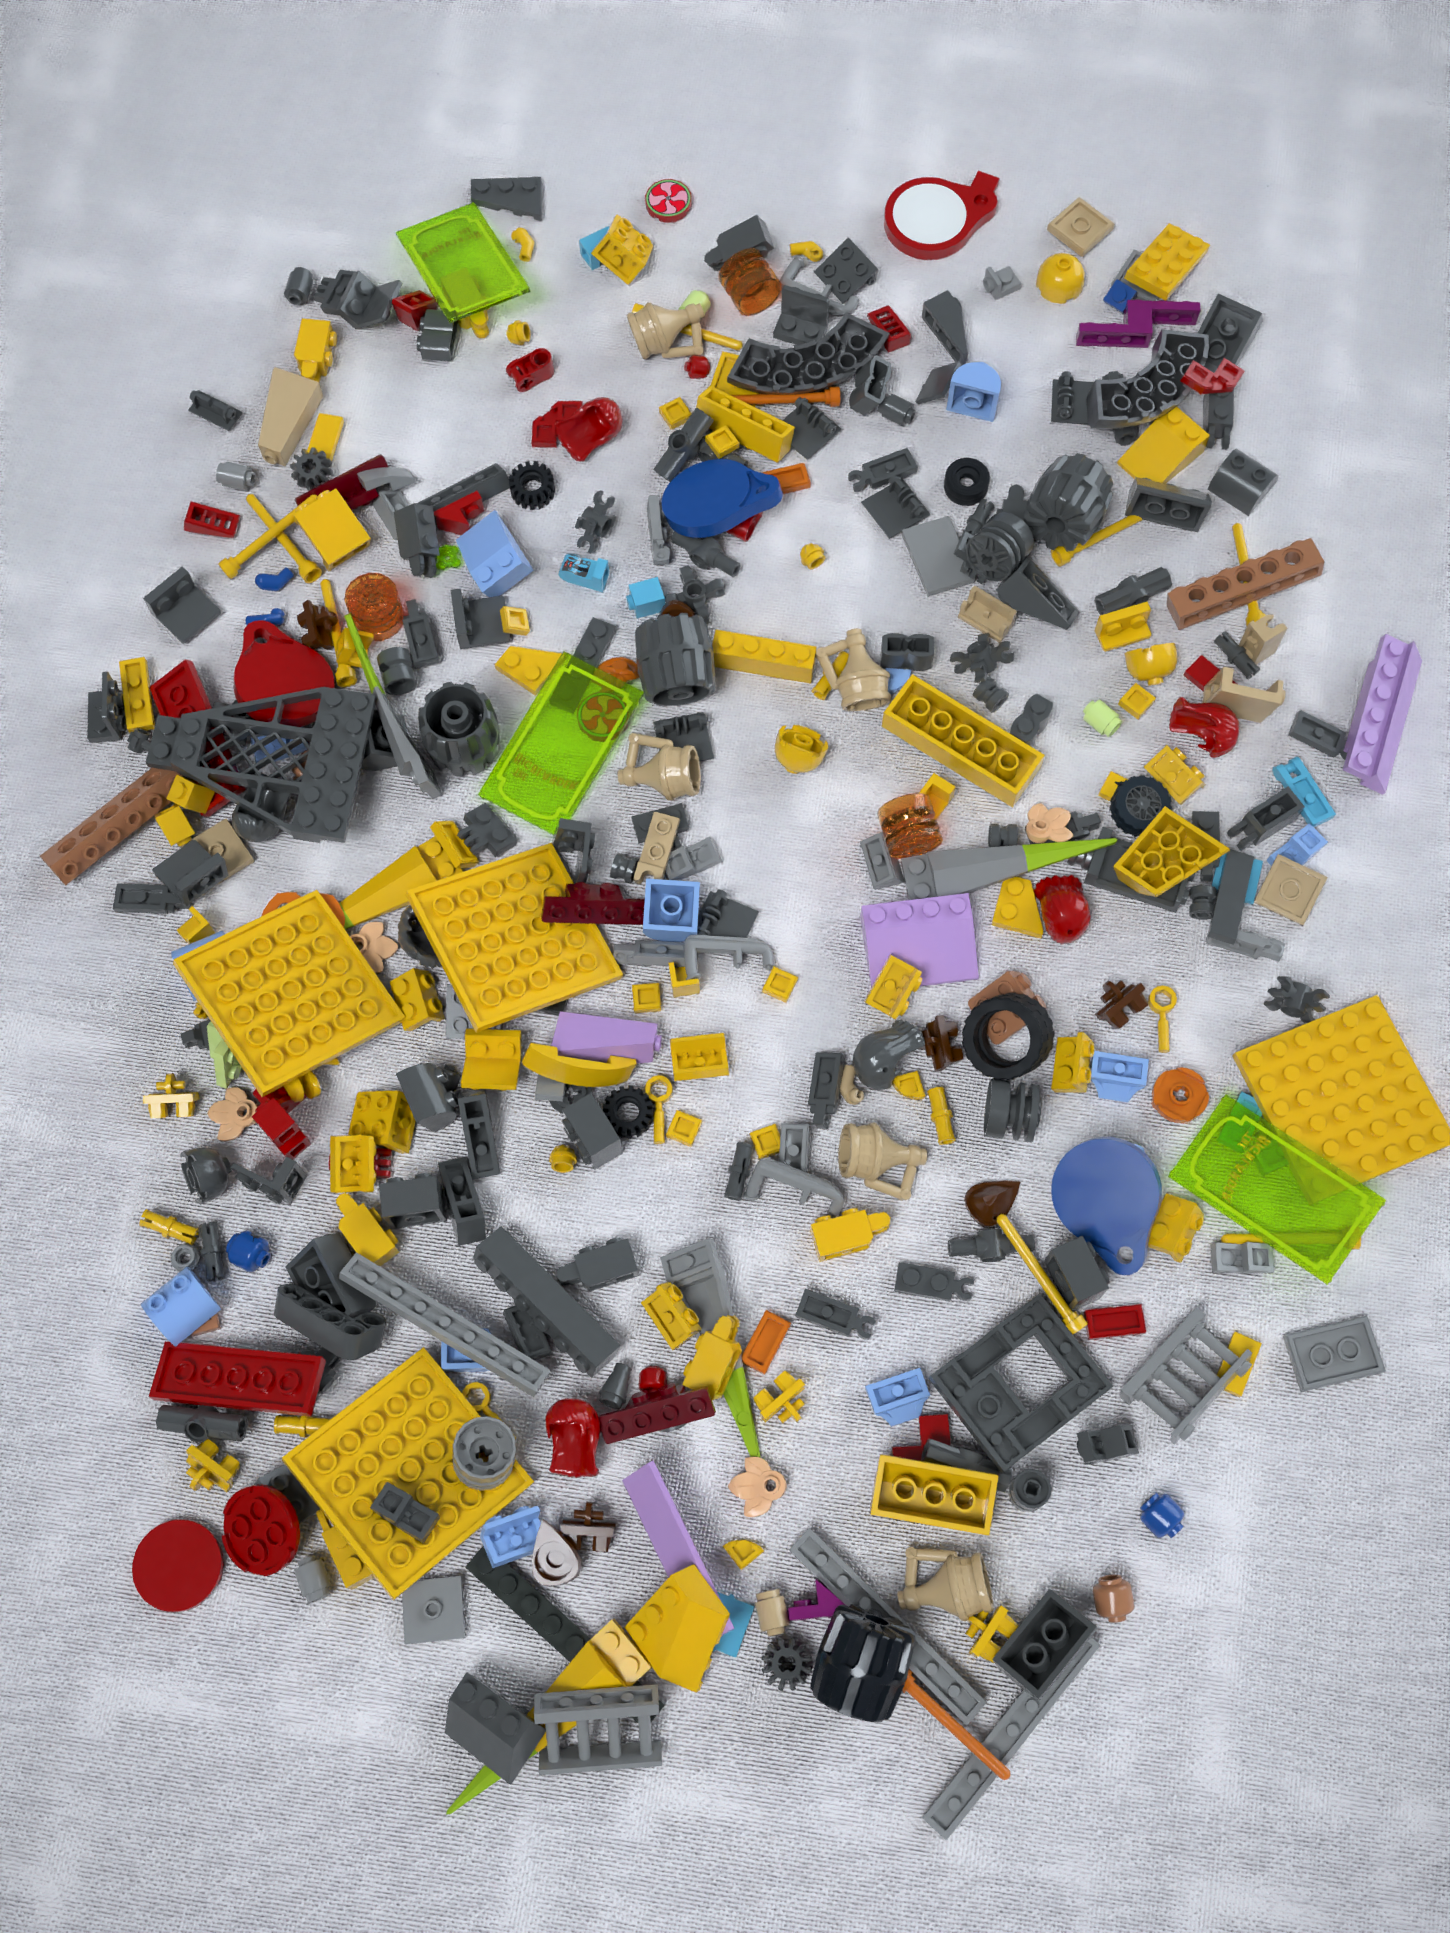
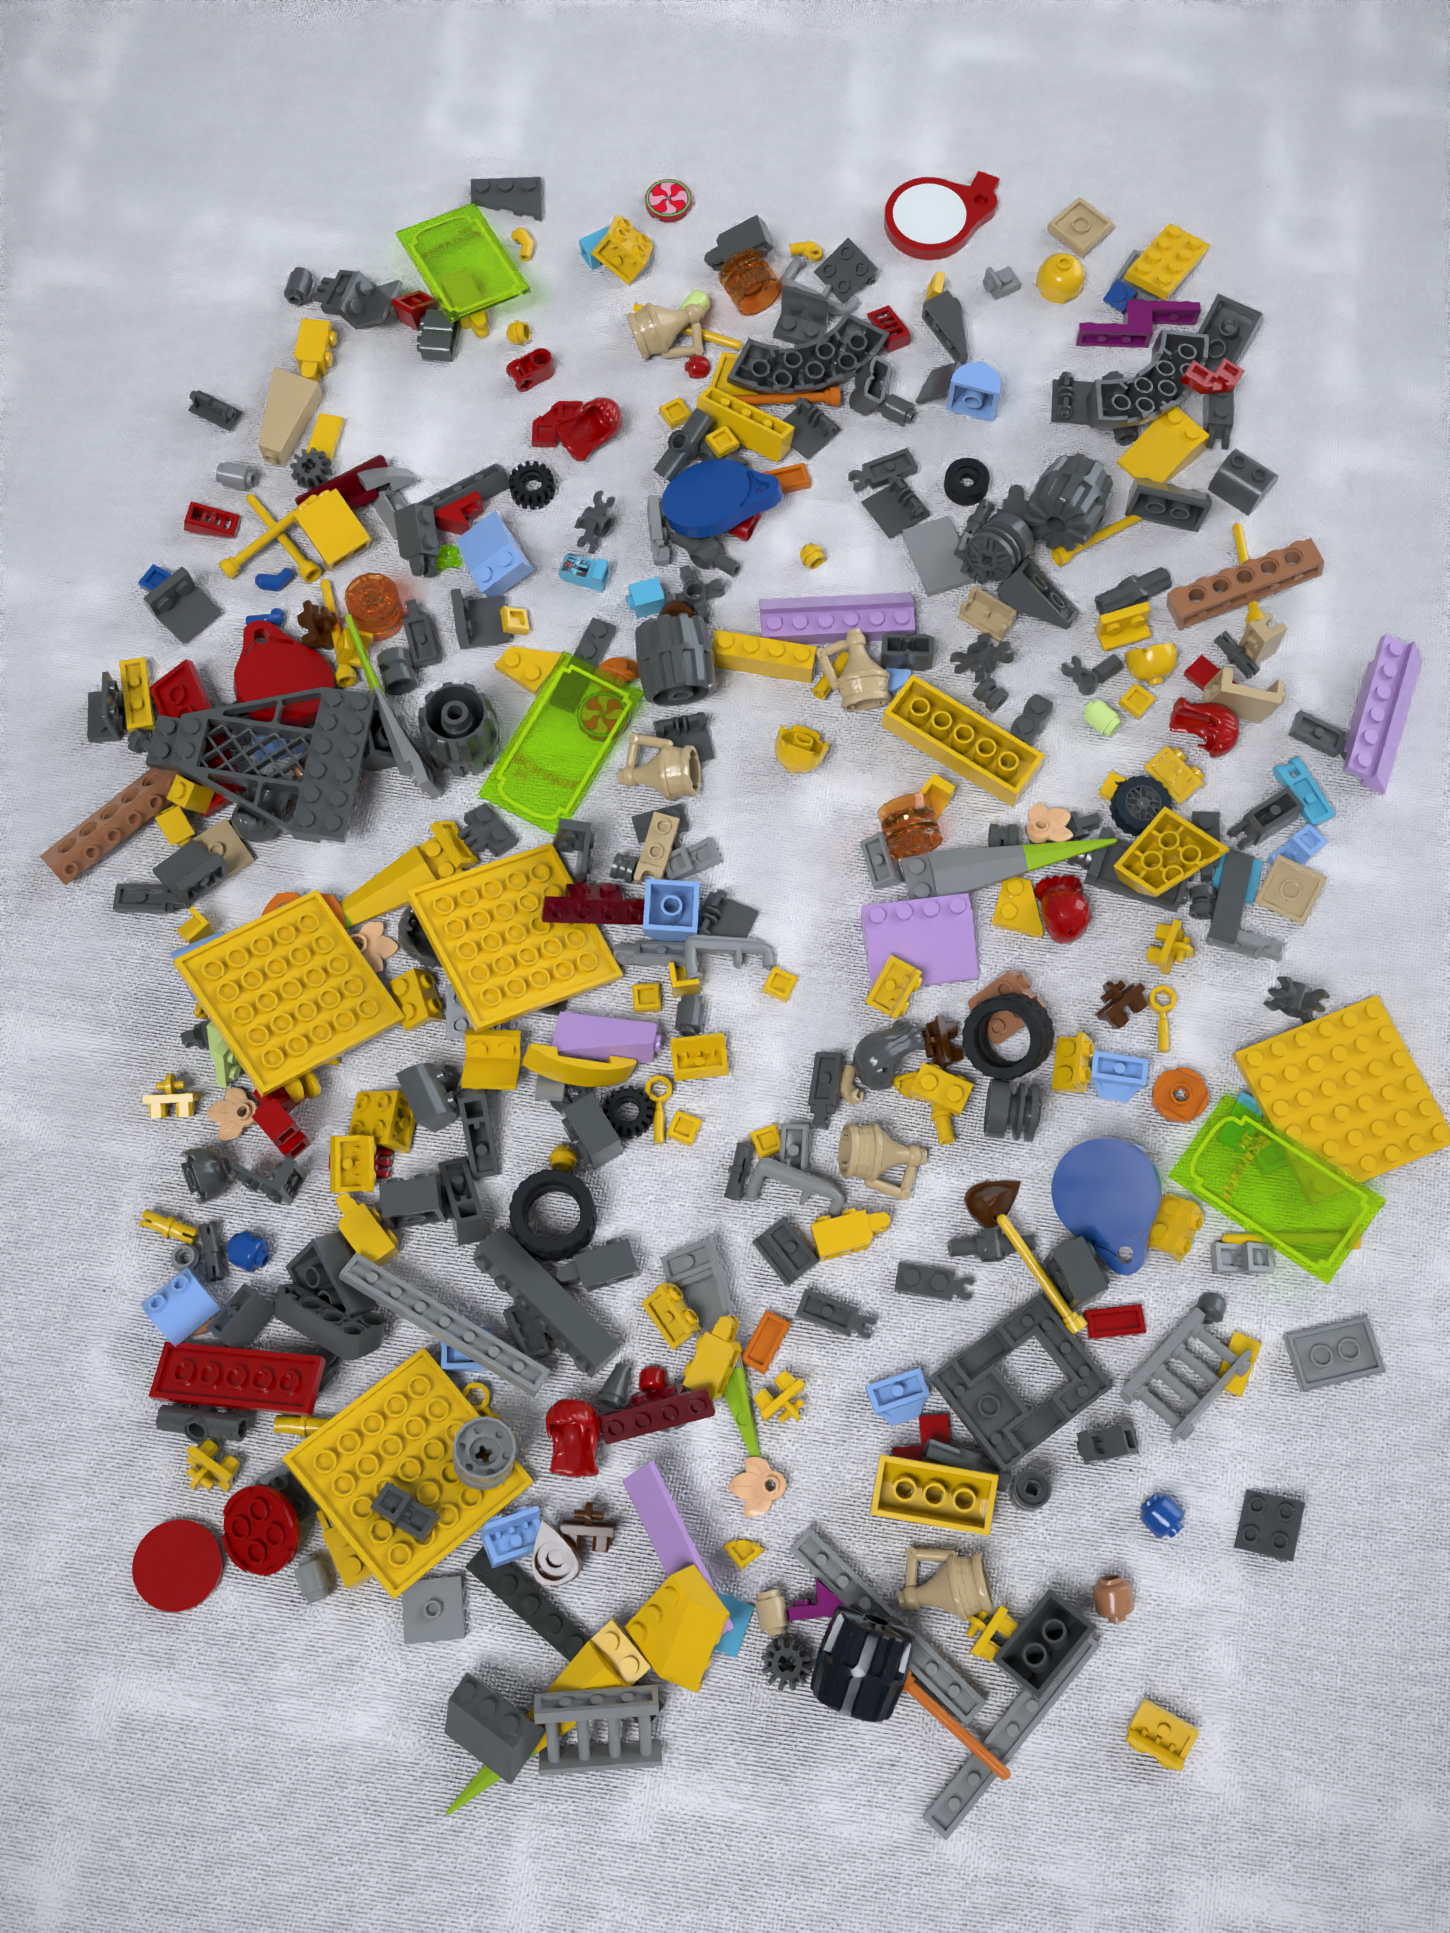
none -> blue plate [138,564,172,593]
none -> dark grey hinge [206,1283,275,1349]
none -> black tyre [509,1169,597,1262]
none -> dark grey brick [675,995,705,1037]
none -> dark grey plate [752,1217,819,1288]
none -> lavender slope [759,592,916,645]
none -> yellow bracket [909,1062,974,1116]
none -> yellow tile [925,271,945,301]
none -> dark grey bar [1061,654,1123,695]
none -> yellow bracket [1125,1698,1199,1772]
none -> yellow hips [1146,919,1195,975]
none -> dark grey piece [1196,1293,1226,1324]
none -> dark grey hinge [1234,1489,1305,1563]

